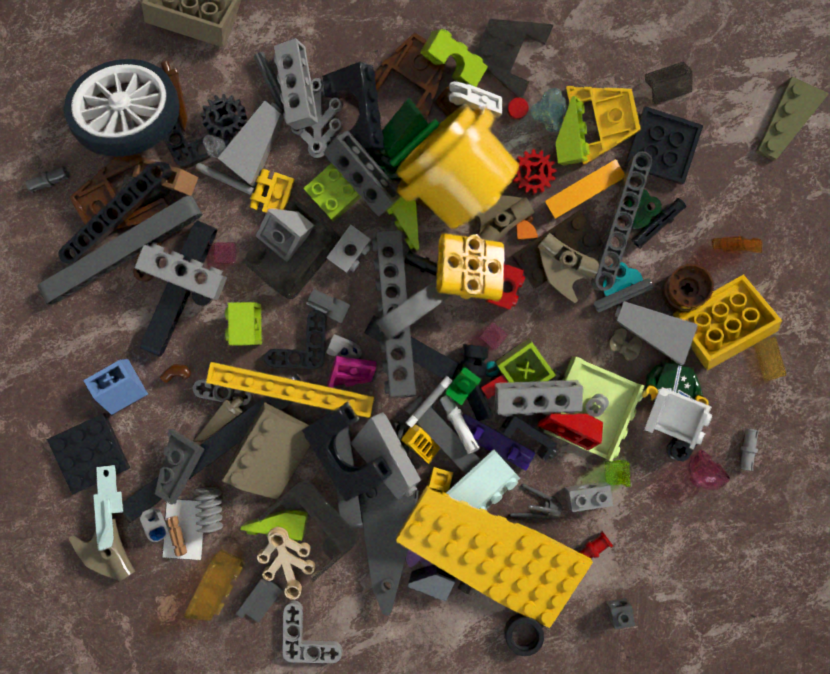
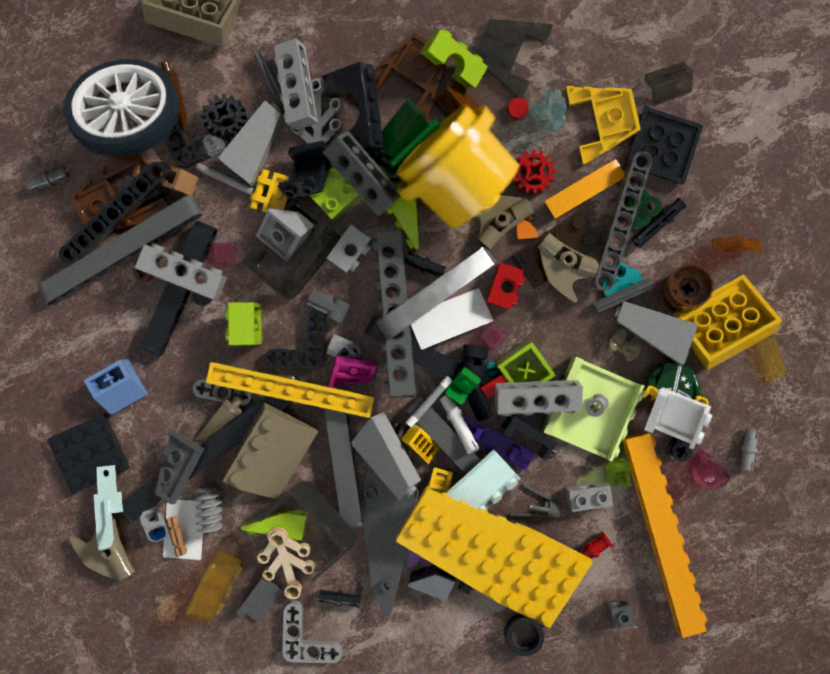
reddish brown arm [160,364,191,383] -> none
black arch [302,402,392,502] -> none
yellow connector [436,233,504,301] -> none
white hinge [449,81,502,118] -> none
red slope [538,414,603,451] -> none
lime slope [556,96,589,166] -> none
olive wing [756,76,829,161] -> none
none -> black panel [277,140,332,199]
none -> black pin [318,589,361,608]
none -> white sticker [411,288,493,350]
none -> light orange brick [622,431,707,638]

